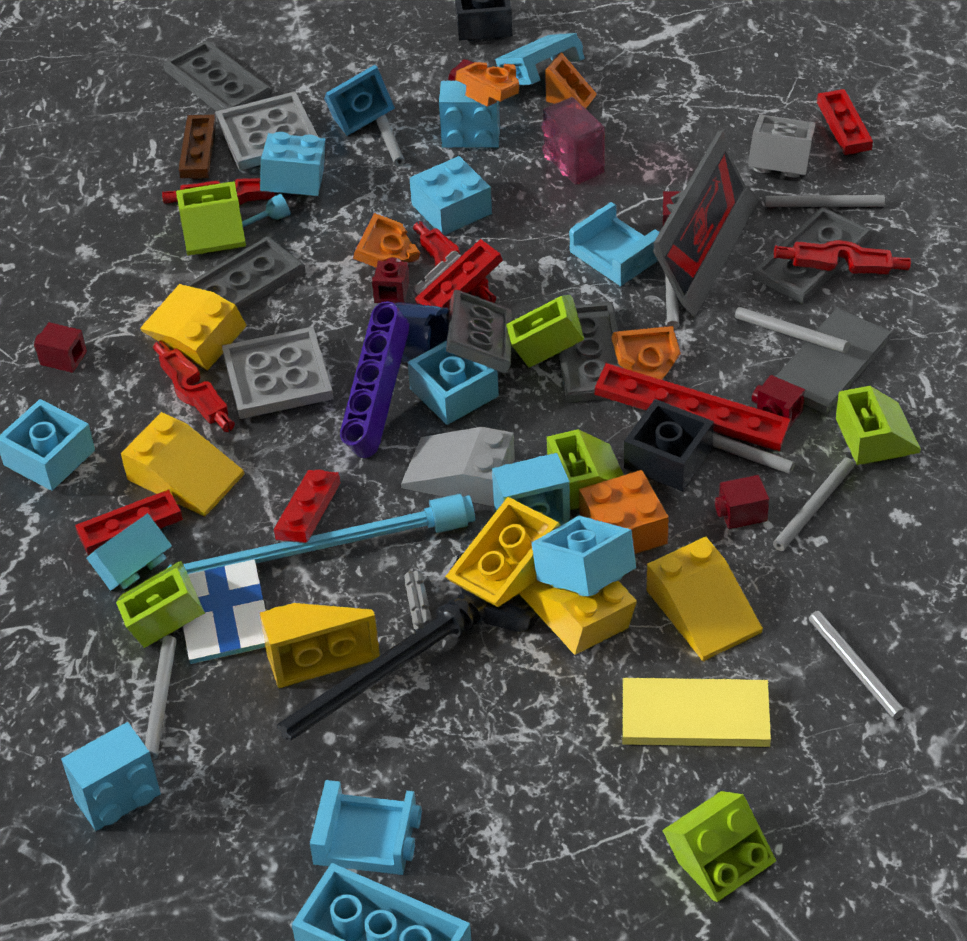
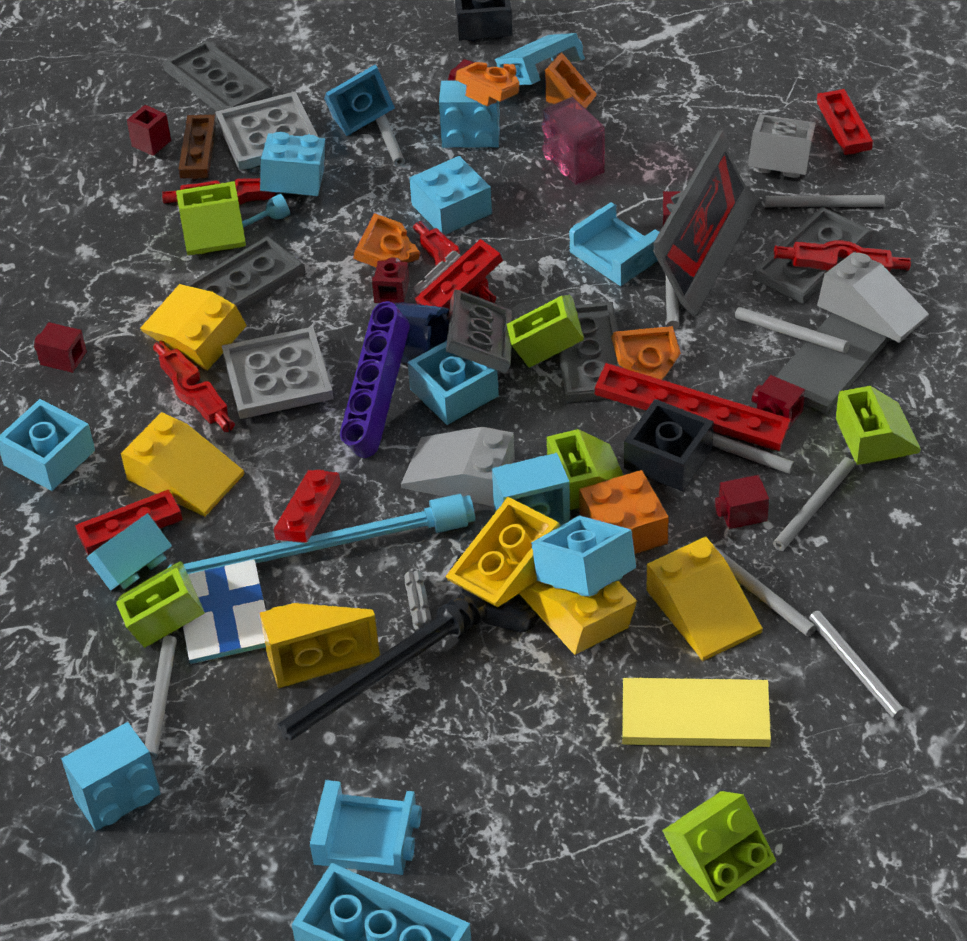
none -> dark red brick [127,105,172,156]
none -> light grey piece [715,546,816,637]
none -> light grey slope [817,252,929,343]

